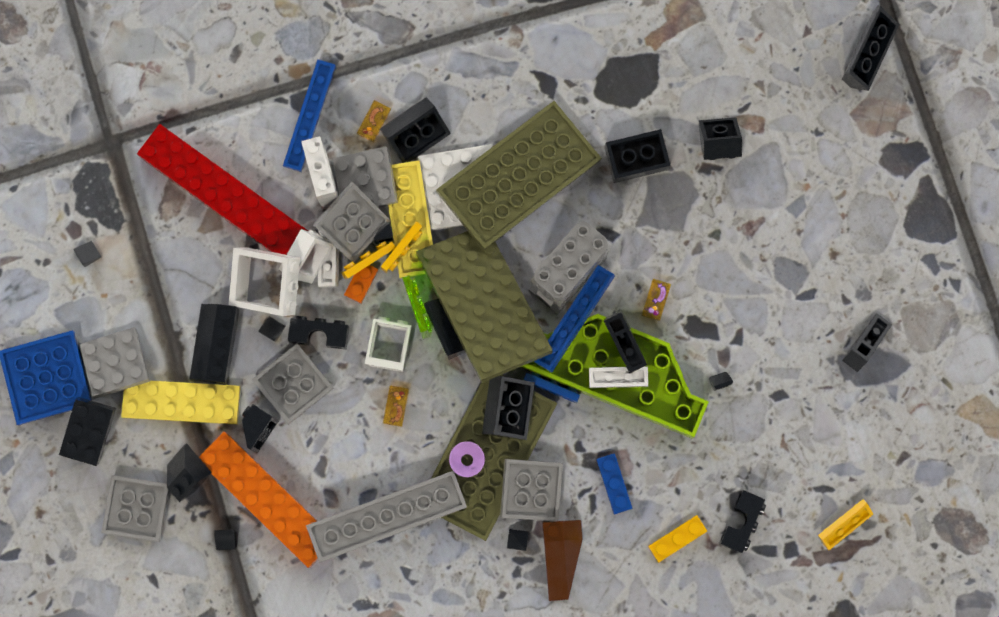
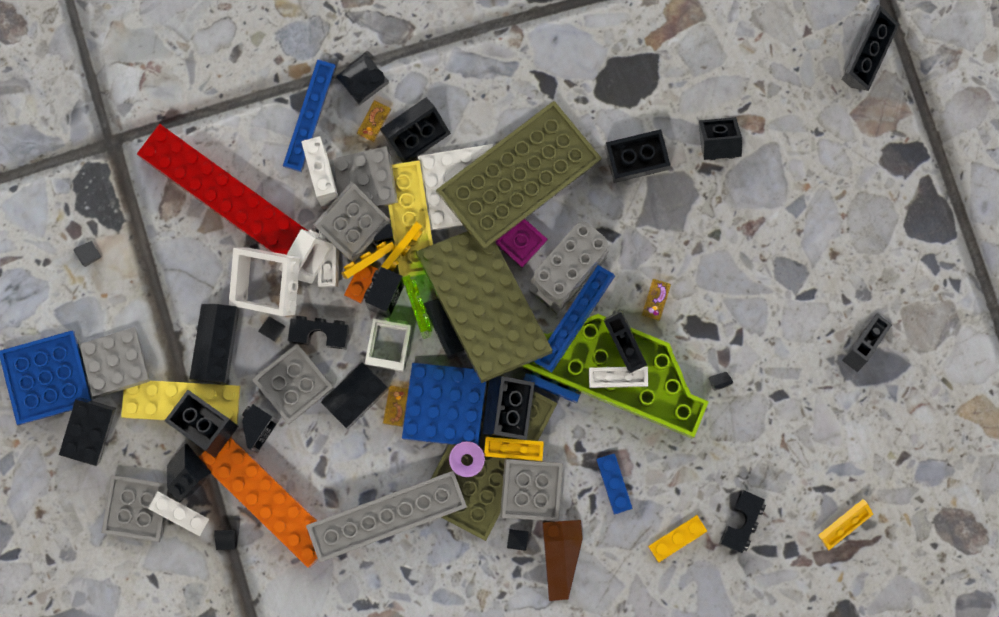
none -> white plate [148,491,209,536]
none -> black brick [165,390,239,458]
none -> black slope [321,362,389,430]
none -> black slope [336,54,389,106]
none -> black brick [364,267,405,318]
none -> blue plate [402,363,487,446]
none -> yellow plate [484,437,544,461]
none -> magenta plate [496,219,548,268]

